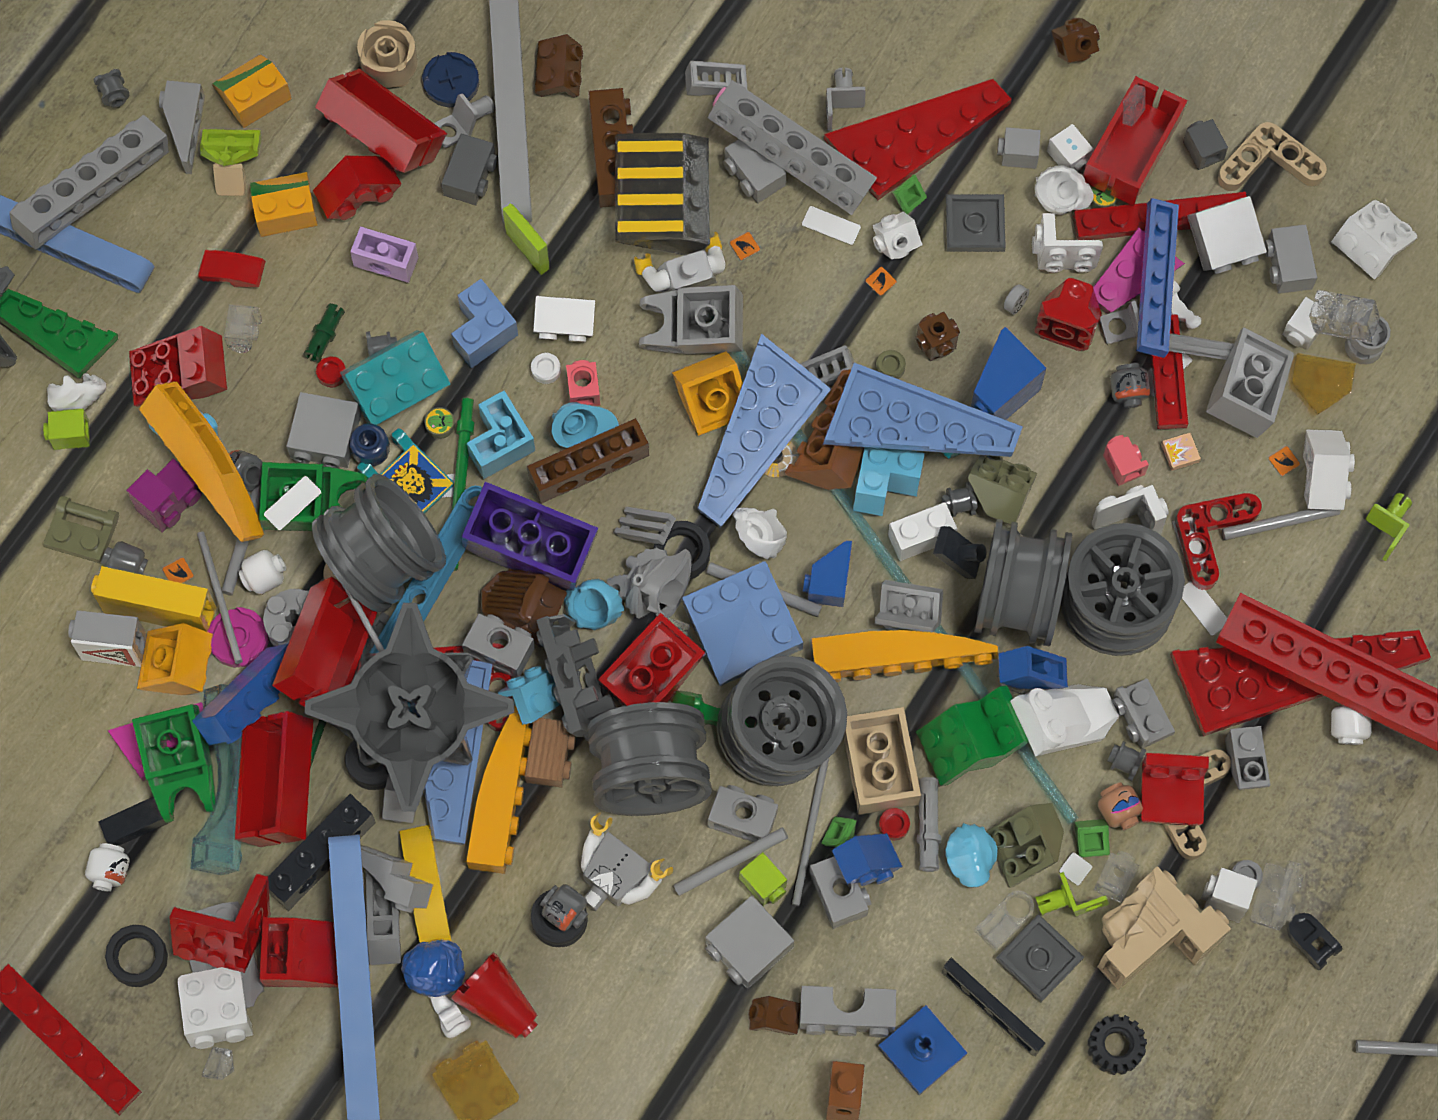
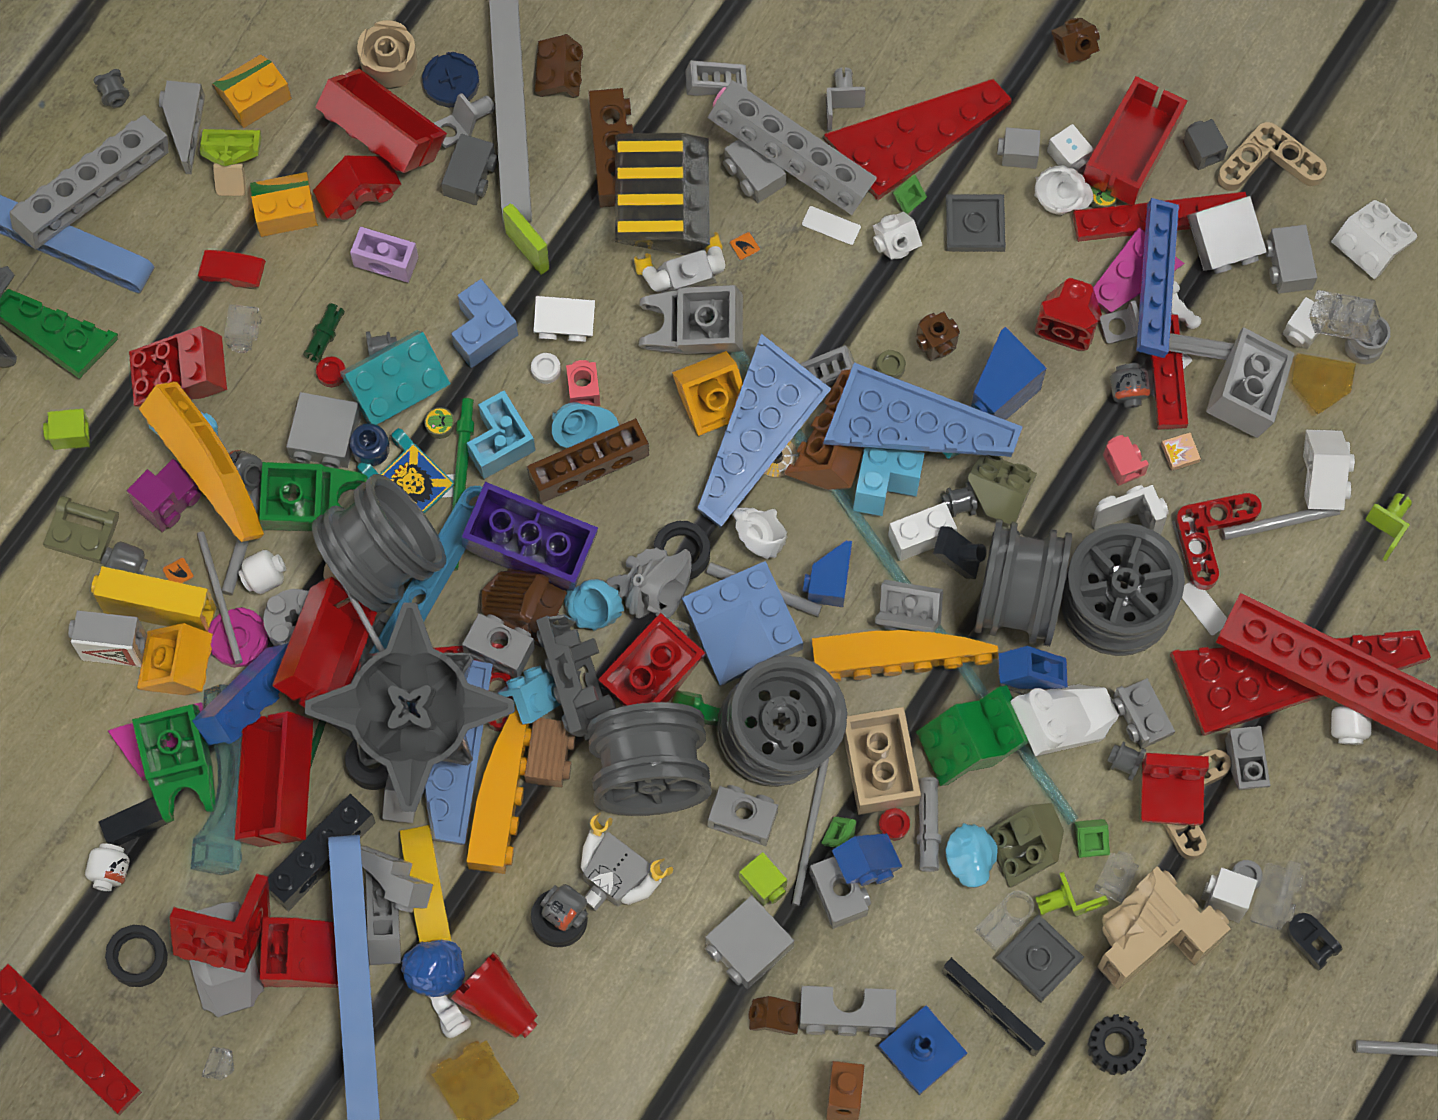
white hair [47,373,106,411] -> none
white bracket [178,967,253,1049] -> none
white sticker [264,476,321,530] -> none
light grey tile [614,507,676,545] -> none
light grey bar [674,827,788,896] -> none
orange sticker [865,267,897,296] -> none
light grey tile [1004,284,1029,315] -> none
white bracket [1032,213,1103,273] -> none
white sticker [1059,852,1092,885] -> none
nougat head [1098,782,1143,831] -> none
clear tile [1123,85,1146,126] -> none
orange sticker [1269,446,1300,476] -> none

